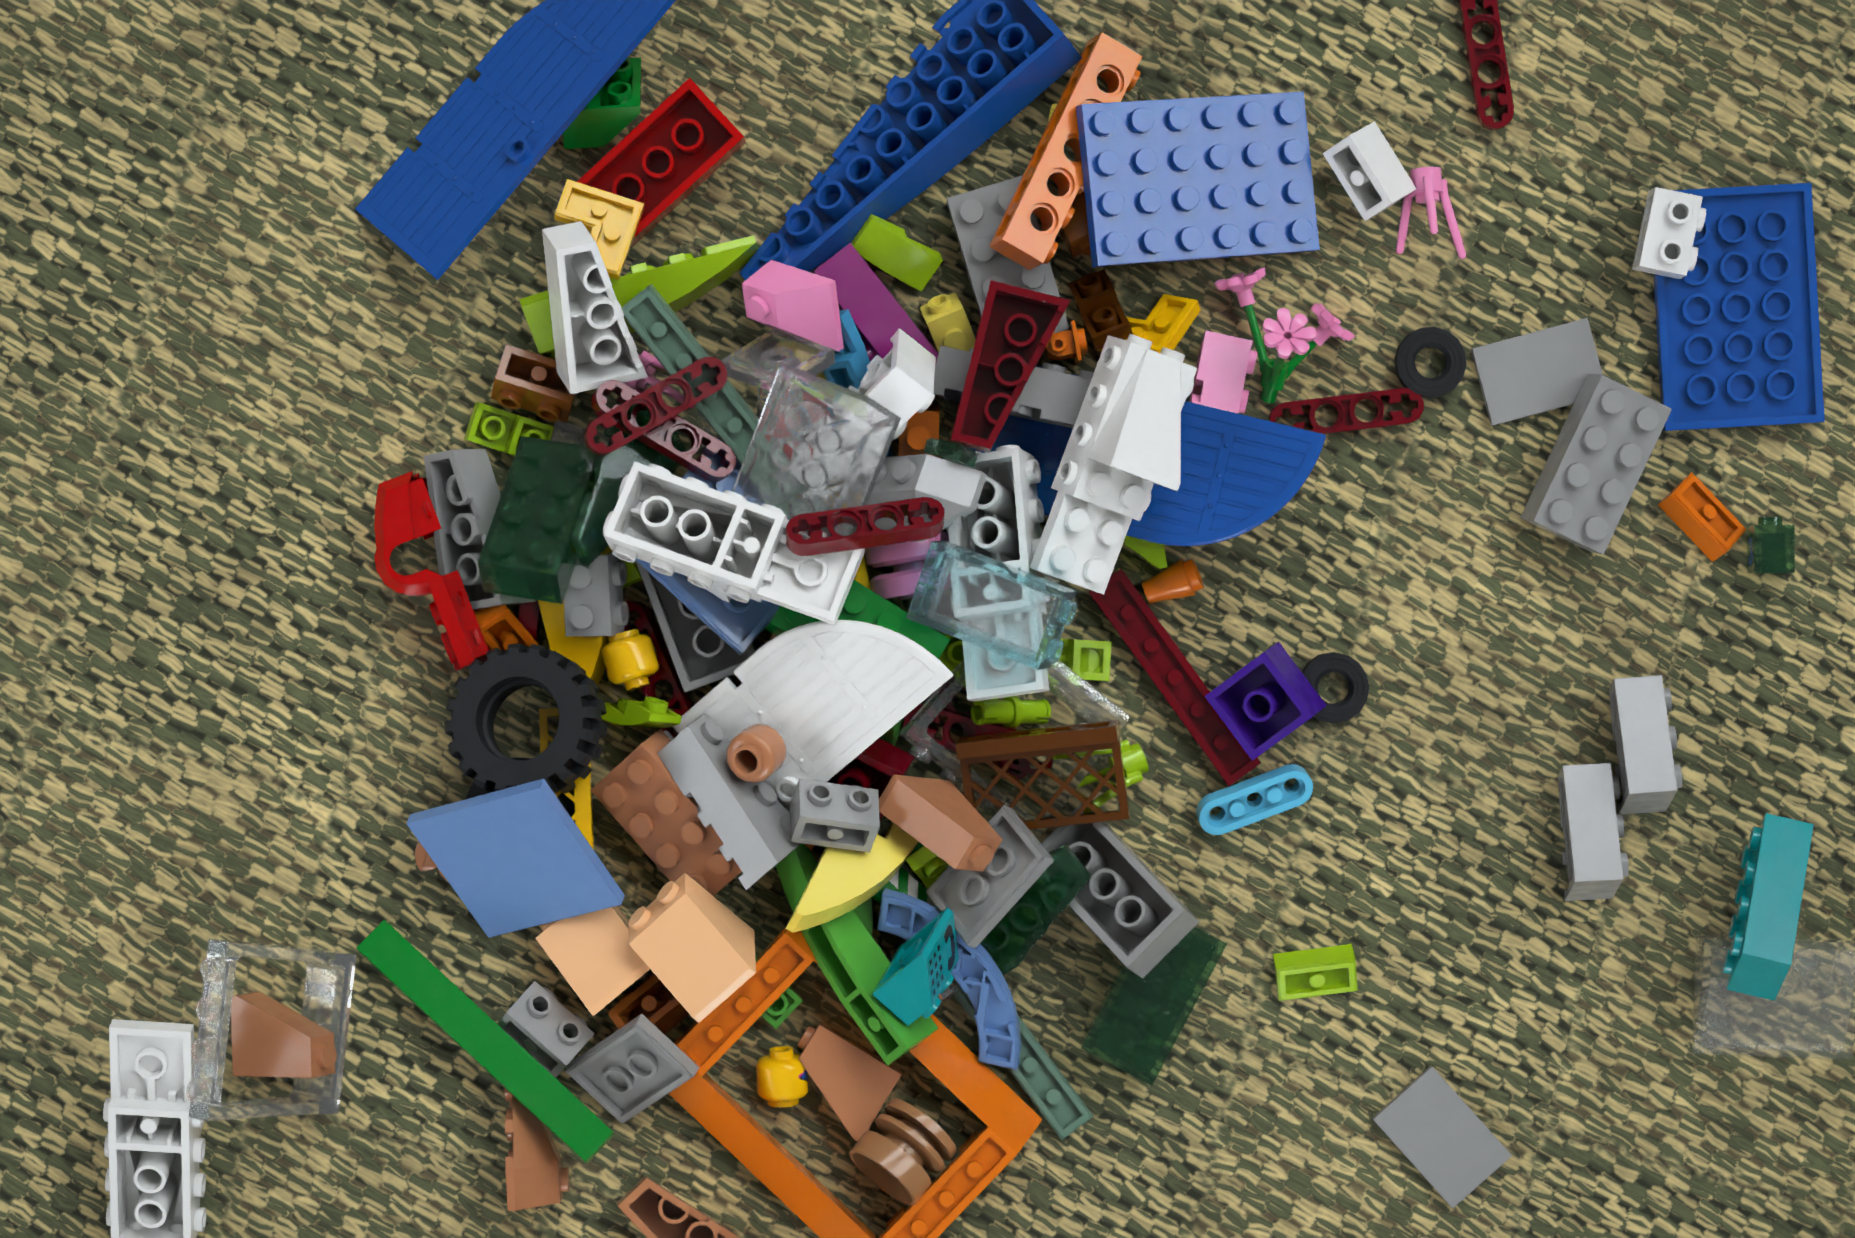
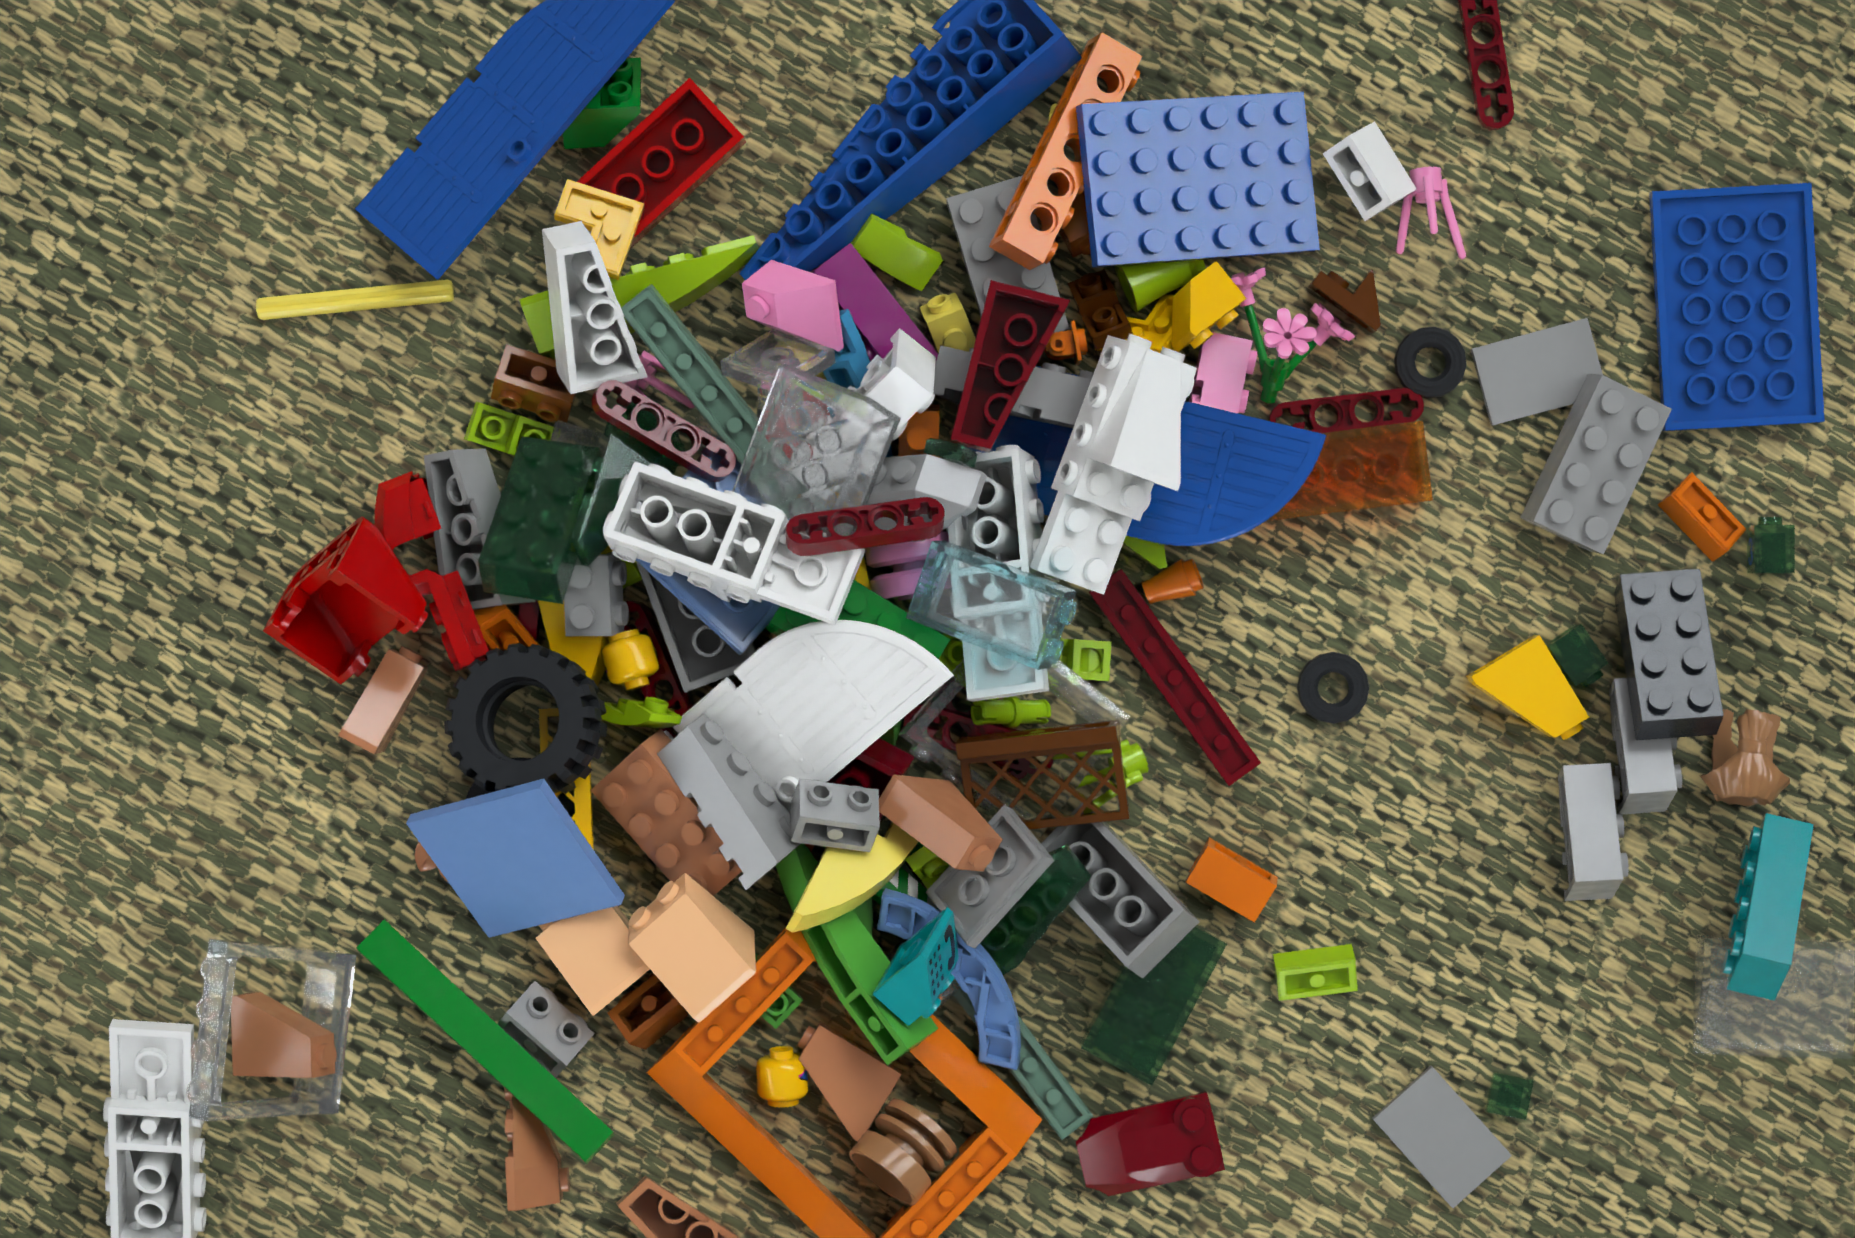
light grey tile [565,1014,699,1124] -> none
dark red beam [584,356,727,455] -> none
nougat head [727,724,786,783] -> none
medium azure plate [1196,764,1313,835] -> none
dark purple brick [1205,642,1327,761] -> none
white brick [1632,187,1706,279] -> none
none -> light yellow axle [256,279,454,320]
none -> red windscreen [263,516,428,685]
none -> nougat slope [338,646,428,754]
none -> dark red slope [1075,1091,1225,1196]
none -> lime plant [1115,260,1206,312]
none -> yellow slope [1172,261,1247,352]
none -> orange hinge [1186,837,1278,923]
none -> clear orange brick [1269,421,1433,522]
none -> reddish brown slope [1308,269,1381,333]
none -> yellow slope [1466,635,1589,740]
none -> clear green tile [1485,1072,1534,1120]
none -> clear green brick [1546,624,1609,688]
none -> brick [1614,569,1724,740]
none -> medium nougat piece [1700,709,1790,807]

